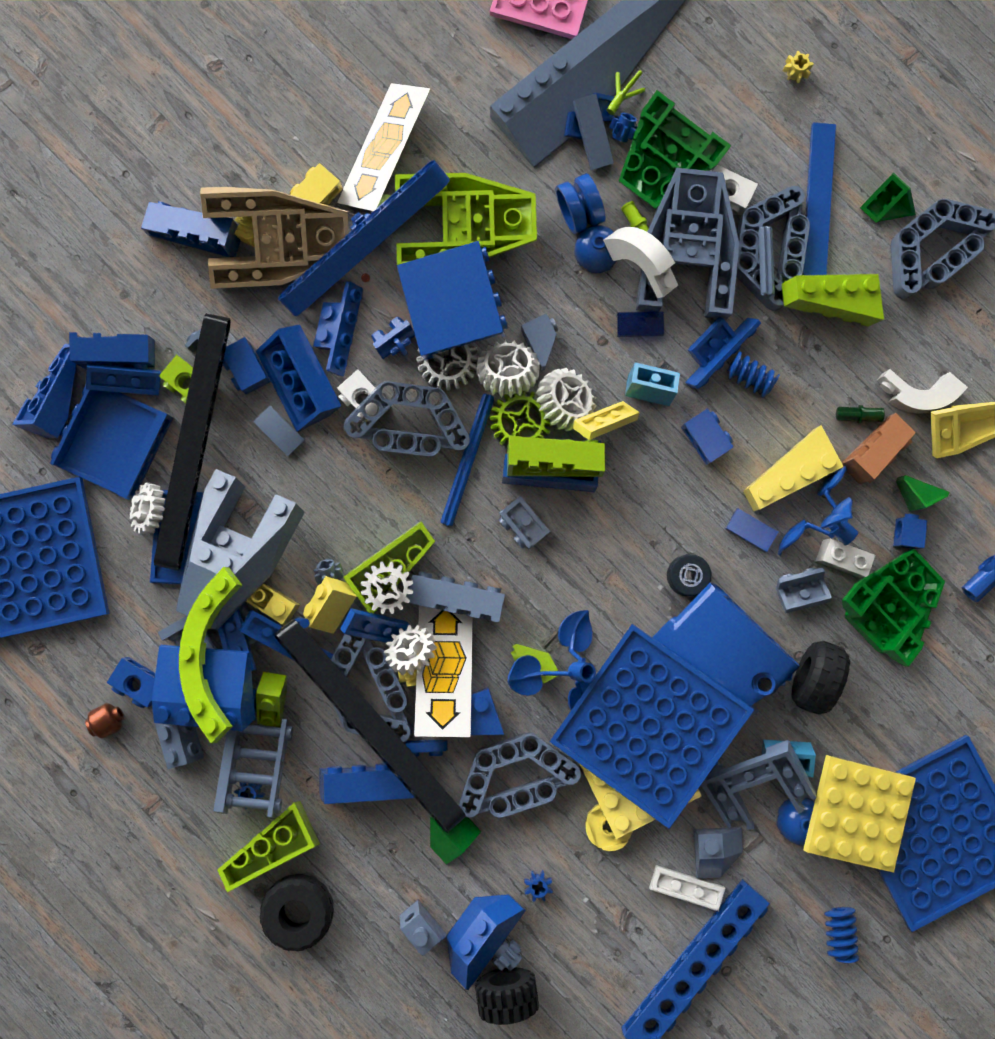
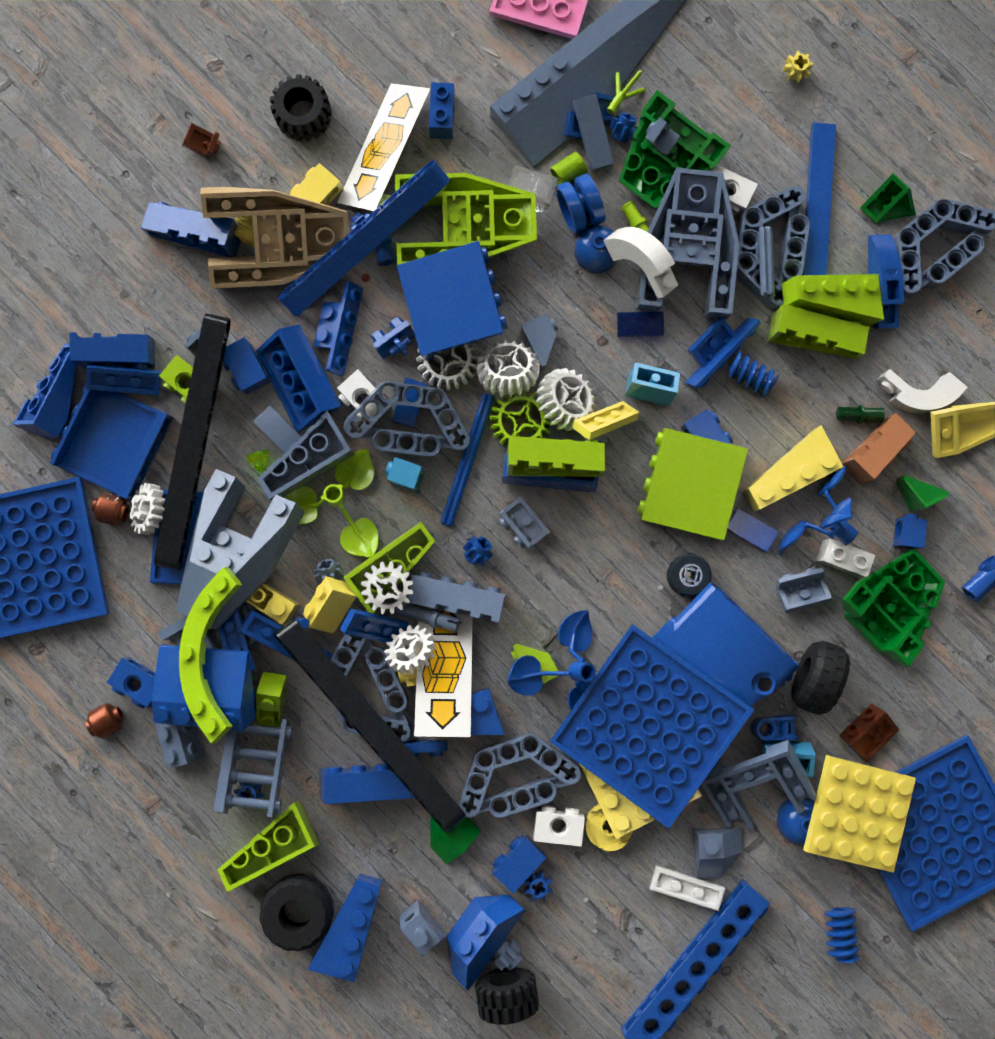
none -> copper head [91,493,130,526]
none -> copper bracket [182,123,221,158]
none -> clear neon green tile [246,449,271,472]
none -> sand blue wedge [257,411,355,501]
none -> black tyre [270,74,332,141]
none -> lime plant [283,449,379,558]
none -> blue wedge [307,873,383,982]
none -> blue bush [375,237,397,266]
none -> dark azure brick [385,457,425,493]
none -> sand blue pin [389,599,461,633]
none -> blue tile [391,377,428,429]
none -> blue brick [429,82,455,139]
none -> blue gear [463,536,493,566]
none -> blue brick [492,834,546,894]
none -> clear brick [508,165,558,212]
none -> white brick [533,805,585,847]
none -> lime piece [550,152,588,185]
none -> lime panel [637,428,748,540]
none -> sand blue bracket [645,117,680,156]
none -> blue piece [750,714,799,741]
none -> lime wedge [767,304,869,359]
none -> copper bracket [839,704,900,763]
none -> blue slope [868,234,904,329]

